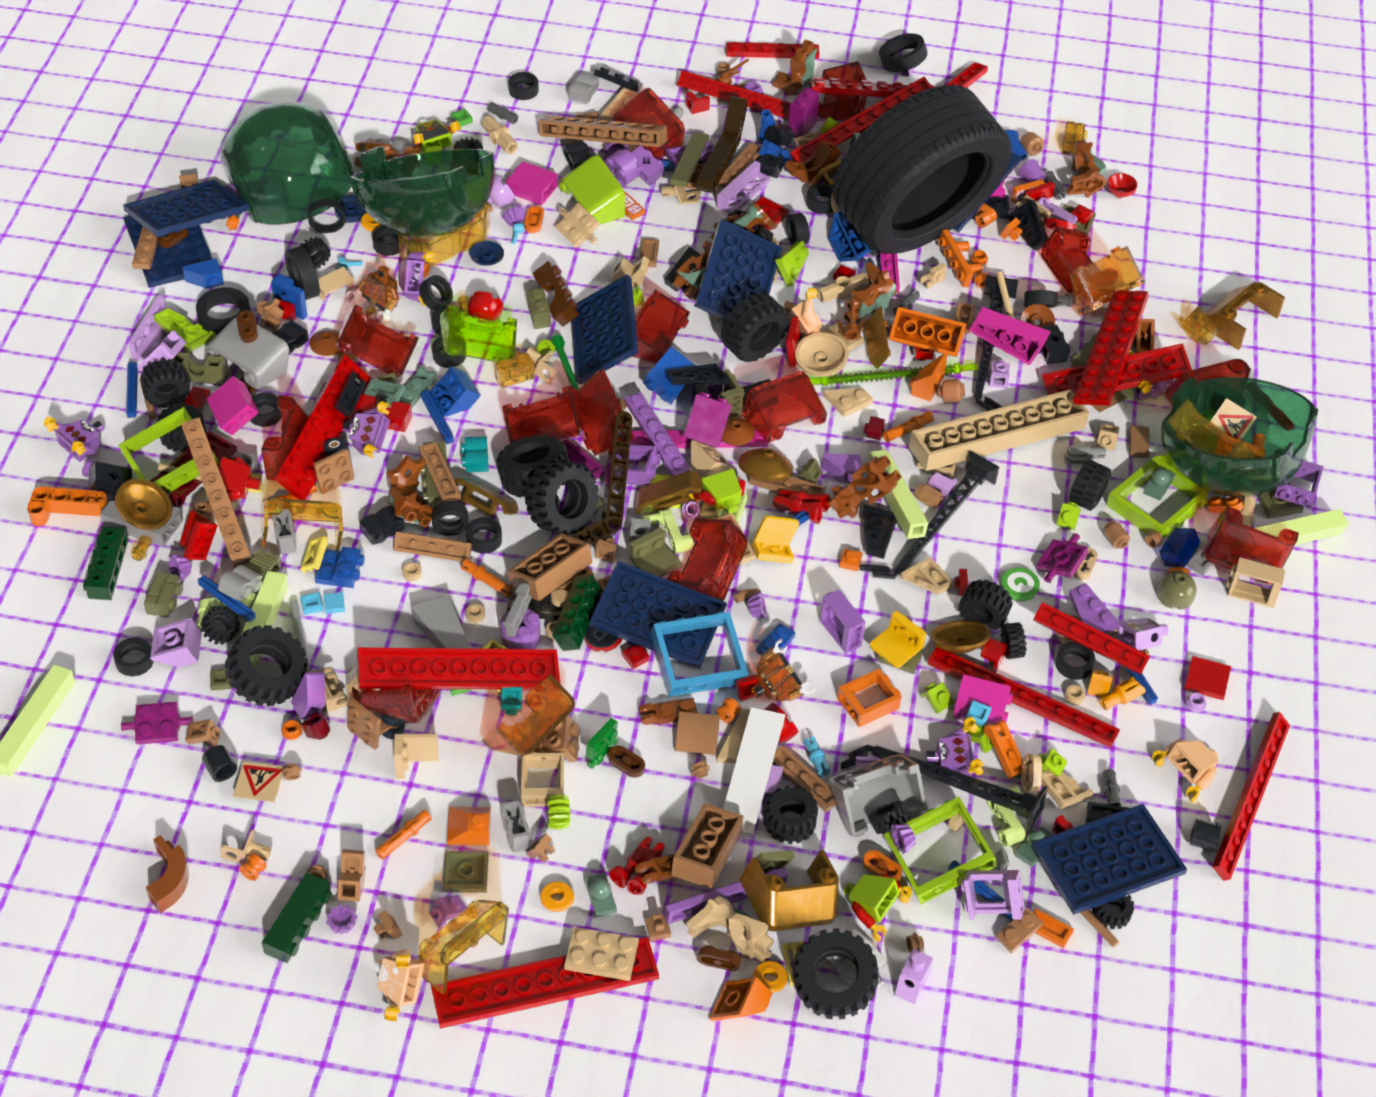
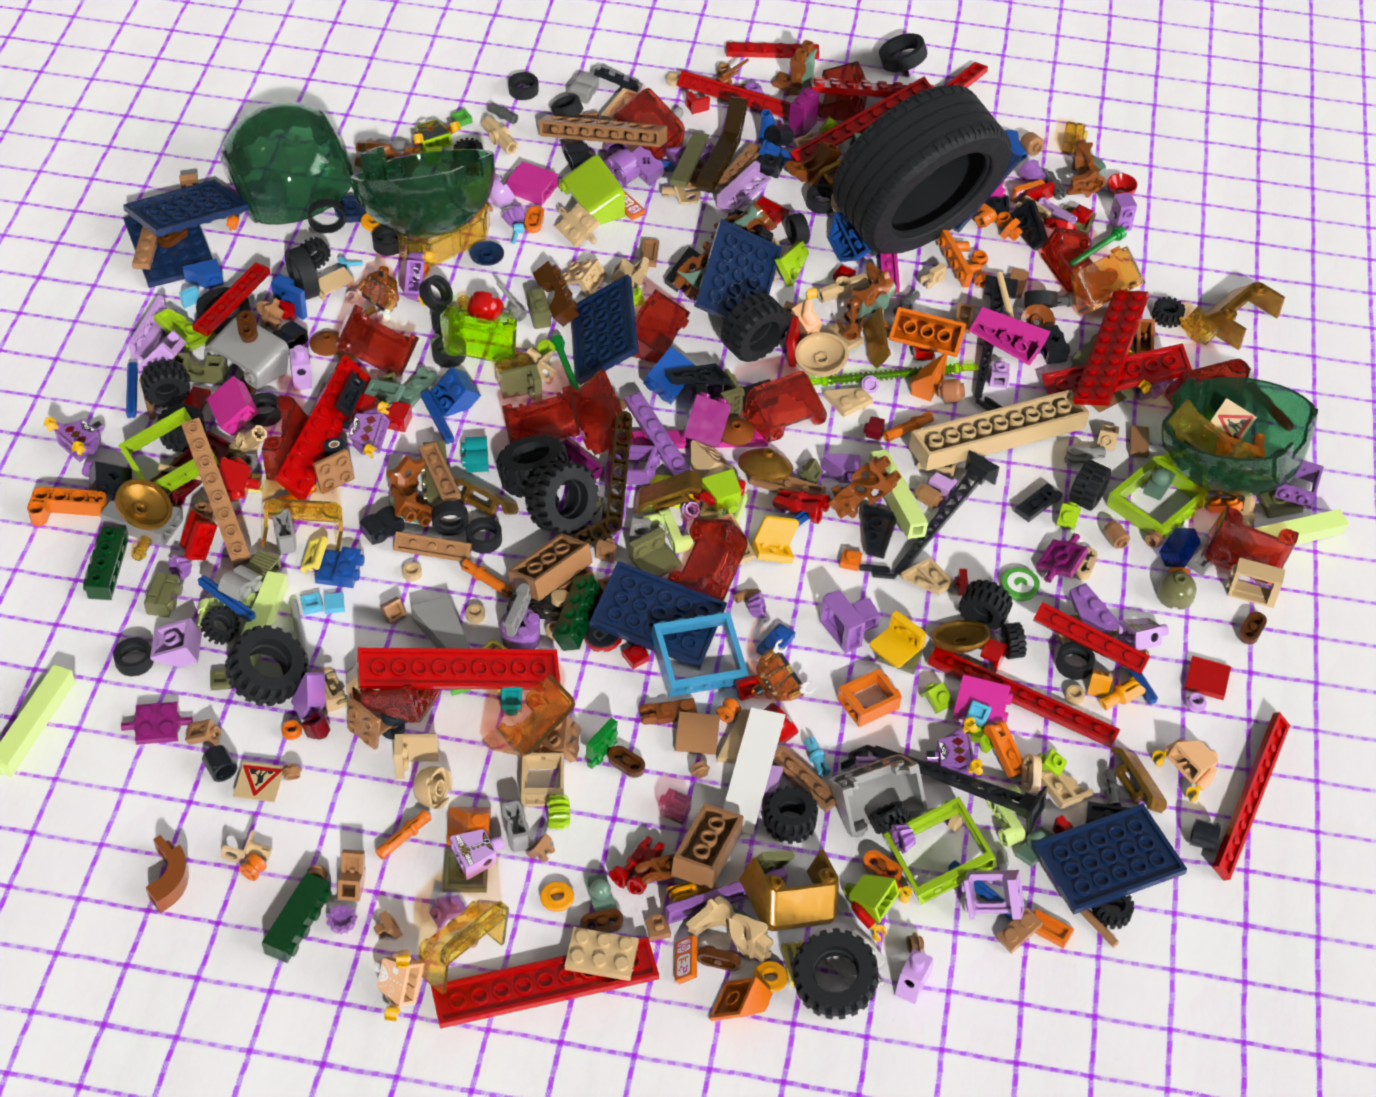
none -> medium azure tile [179,286,199,309]
none -> red plate [192,262,271,337]
none -> tan piece [229,425,267,457]
none -> lavender torso [289,345,312,390]
none -> medium nougat tile [380,597,407,624]
none -> tan cylinder [412,766,452,809]
none -> lavender torso [450,829,505,880]
none -> light grey plant [496,282,527,322]
none -> olive bracket [501,364,542,406]
none -> black tyre [551,95,583,117]
none -> tan bracket [561,259,607,297]
none -> reddish brown plate [580,908,623,933]
none -> clear pink brick [658,788,692,825]
none -> tan tile [666,72,680,87]
none -> light orange arm [666,882,717,902]
none -> tile [675,935,698,984]
none -> medium lavender brick [852,598,880,631]
none -> lavender plate [861,376,879,393]
none -> orange plate [996,212,1013,227]
none -> medium nougat tile [1010,268,1029,298]
none -> black plate [1015,483,1063,523]
none -> green piece [1068,226,1127,268]
none -> medium lavender brick [1109,192,1137,231]
none -> pearl gold piece [1110,747,1167,813]
none -> black tyre [1152,296,1186,328]
none -> reddish brown plate [1238,611,1267,645]

